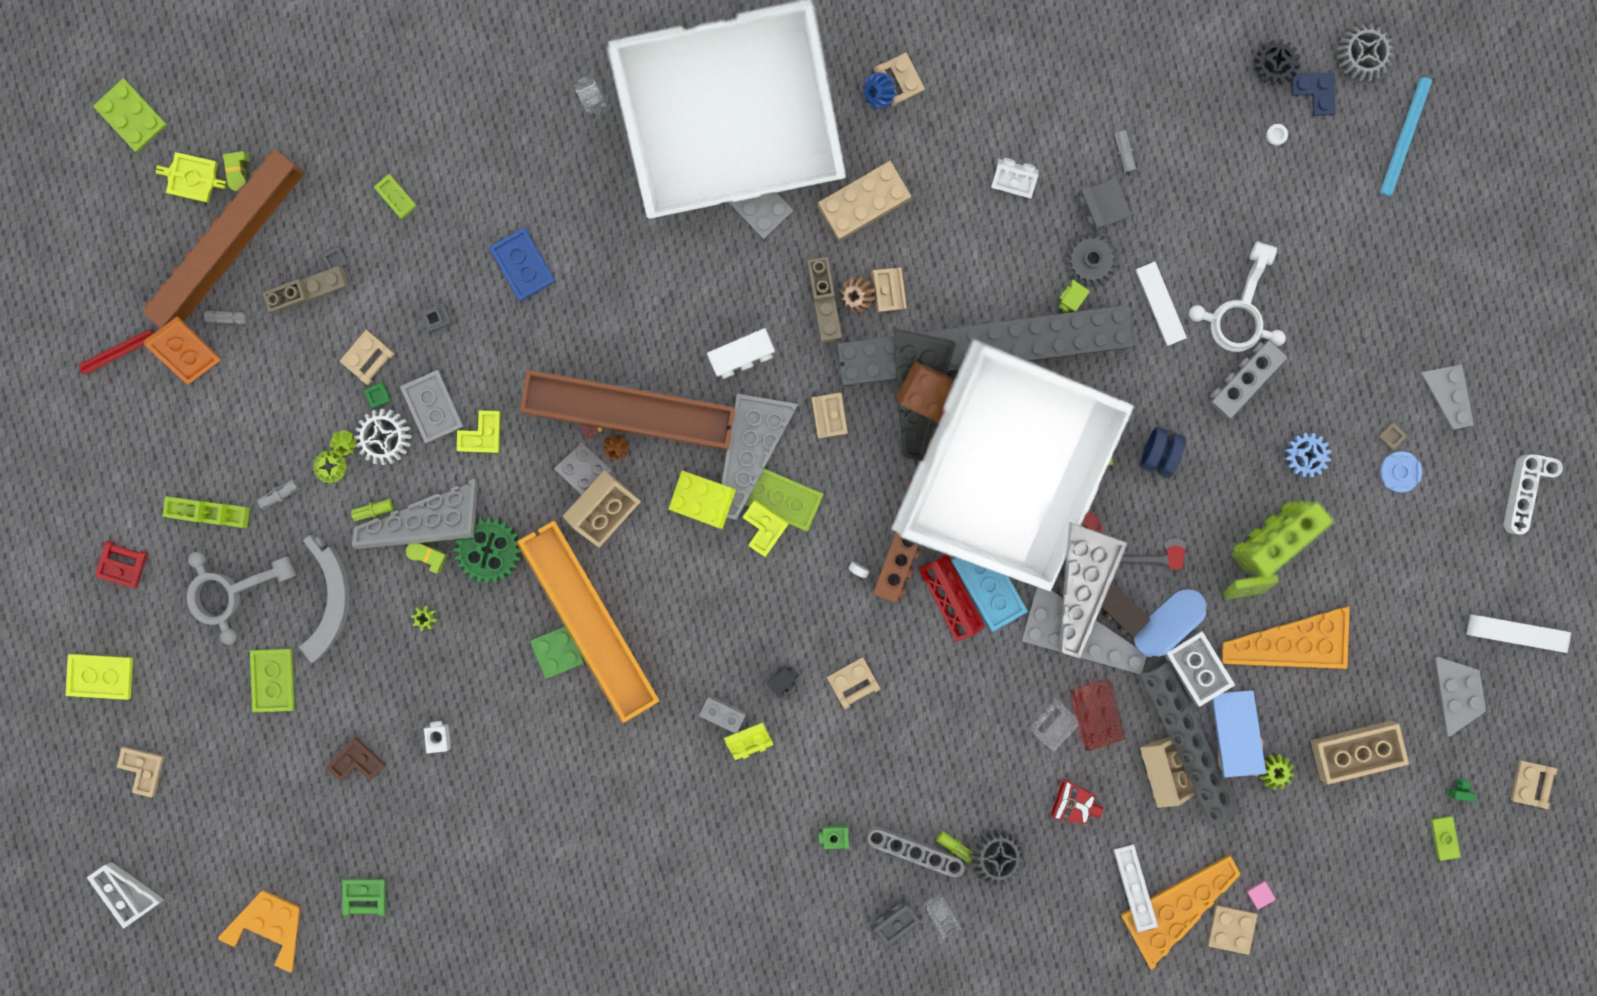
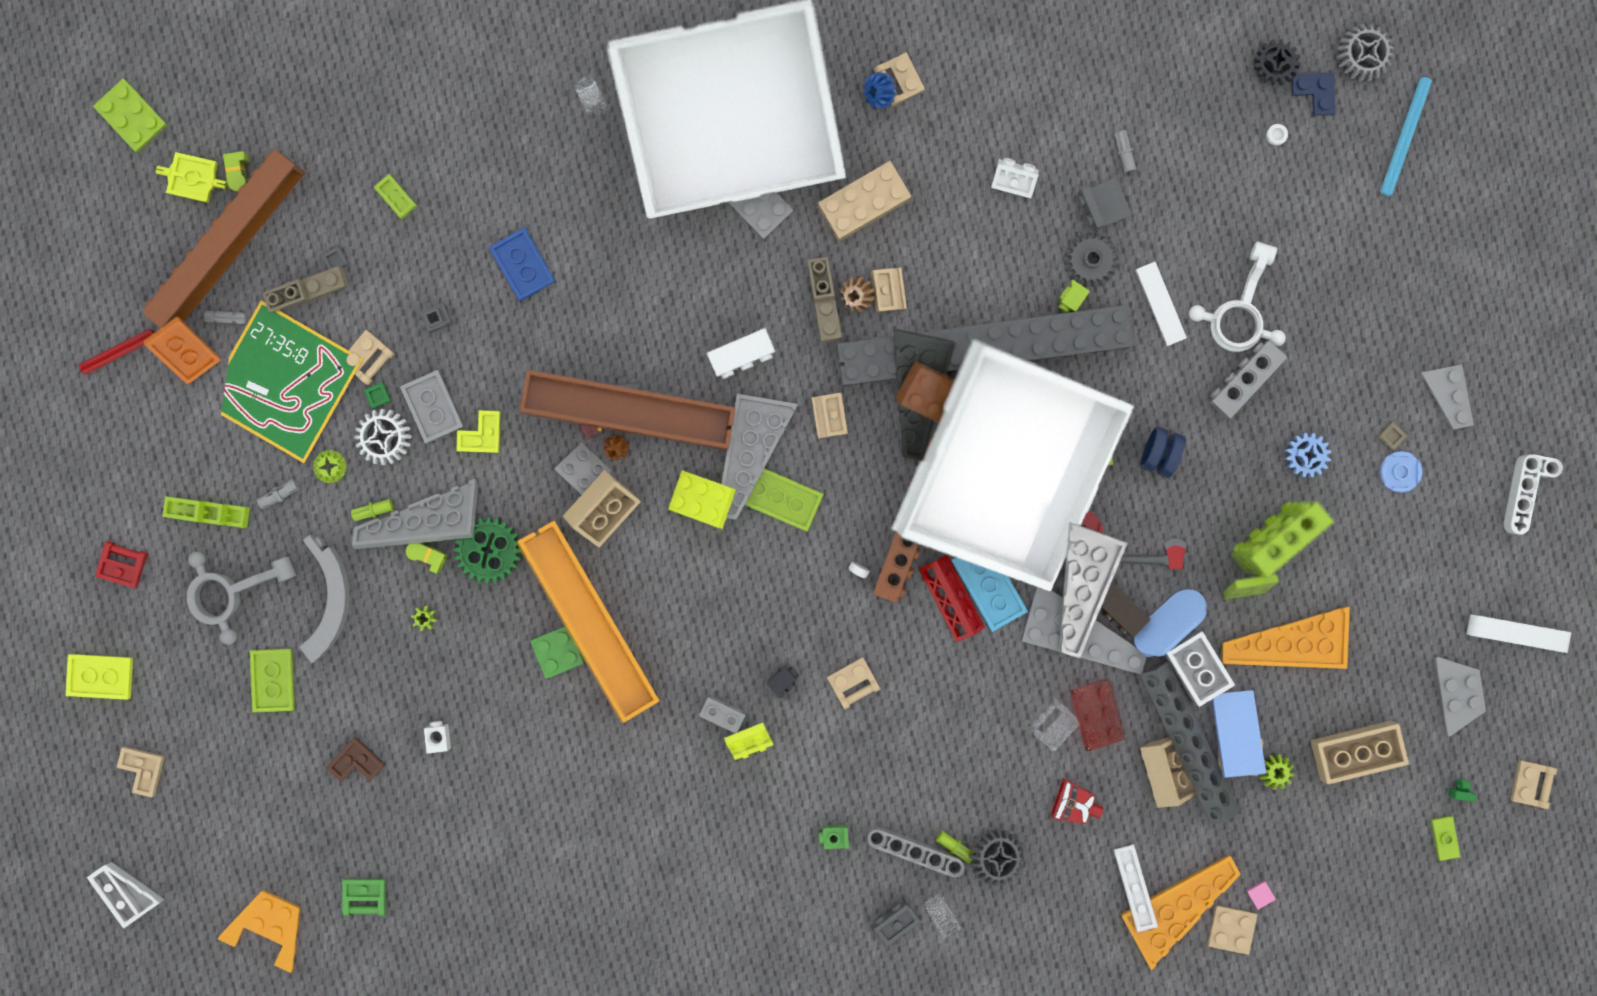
lime gear [329,430,357,456] -> none
neon yellow plate [742,499,789,557] -> none
none -> green sticker [221,300,363,463]

